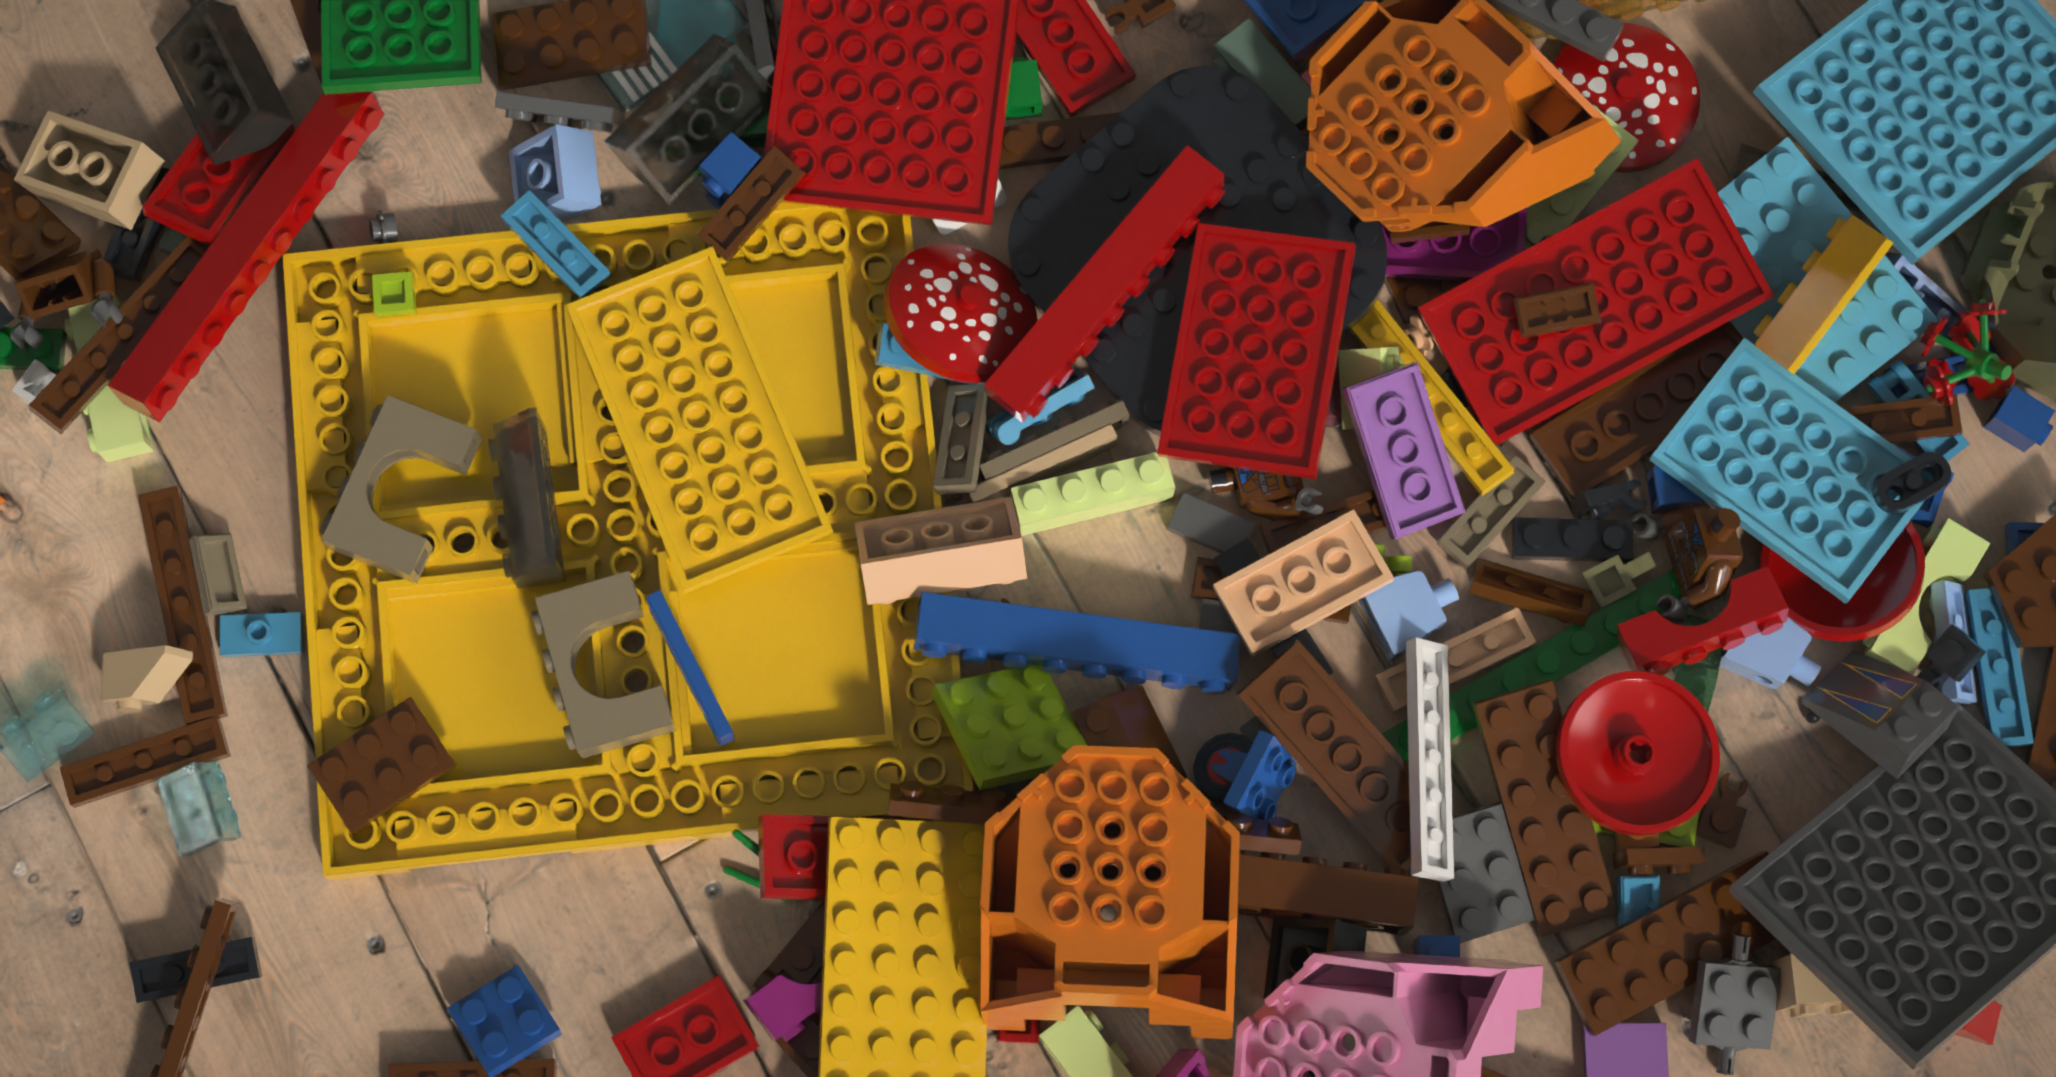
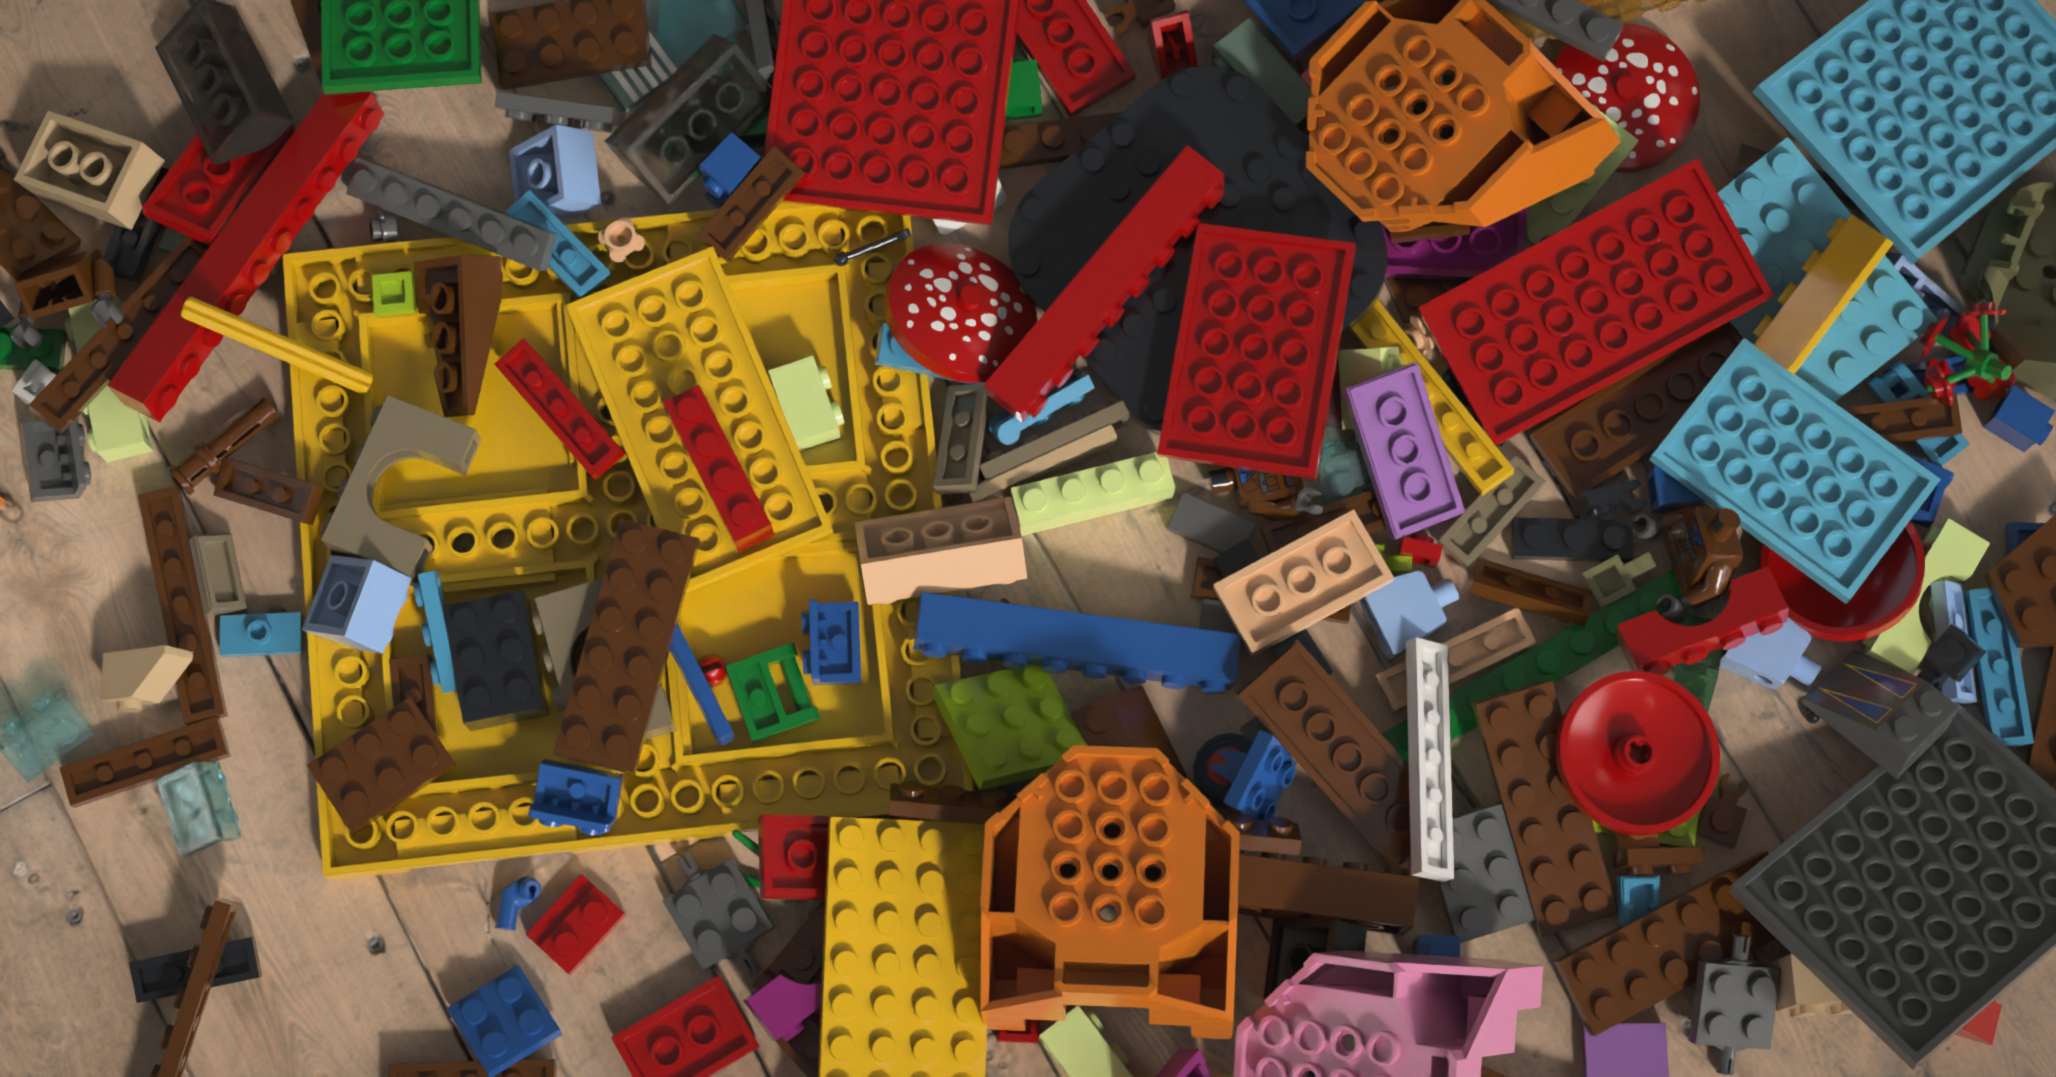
clear smoke slope [488,407,566,588] -> none
reddish brown plate [1513,283,1601,339] -> none
black plate [1873,452,1951,514] -> none
none -> dark grey bracket [19,419,91,502]
none -> reddish brown pin [167,397,280,496]
none -> yellow axle [181,297,374,394]
none -> reddish brown plate [213,457,324,525]
none -> slope [302,555,412,654]
none -> dark grey plate [346,157,558,271]
none -> reddish brown plate [389,654,439,736]
none -> dark azure plate [413,570,457,693]
none -> reddish brown wedge [414,255,503,417]
none -> black brick [443,589,550,731]
none -> red plate [494,338,626,480]
none -> blue arm [495,876,541,931]
none -> red plate [525,874,626,976]
none -> blue bracket [528,759,623,835]
none -> reddish brown plate [553,519,700,775]
none -> light nougat plate [598,217,645,263]
none -> dark grey plate [662,851,775,978]
none -> red arch [663,385,774,553]
none -> red hinge [697,654,727,688]
none -> green plate [725,643,821,743]
none -> yellowish green brick [768,356,845,452]
none -> blue bracket [802,599,861,685]
none -> black hinge [833,228,912,267]
none -> red slope [1147,10,1198,81]
none -> clear light blue bracket [1317,432,1374,504]
none -> red plate [1397,534,1443,568]

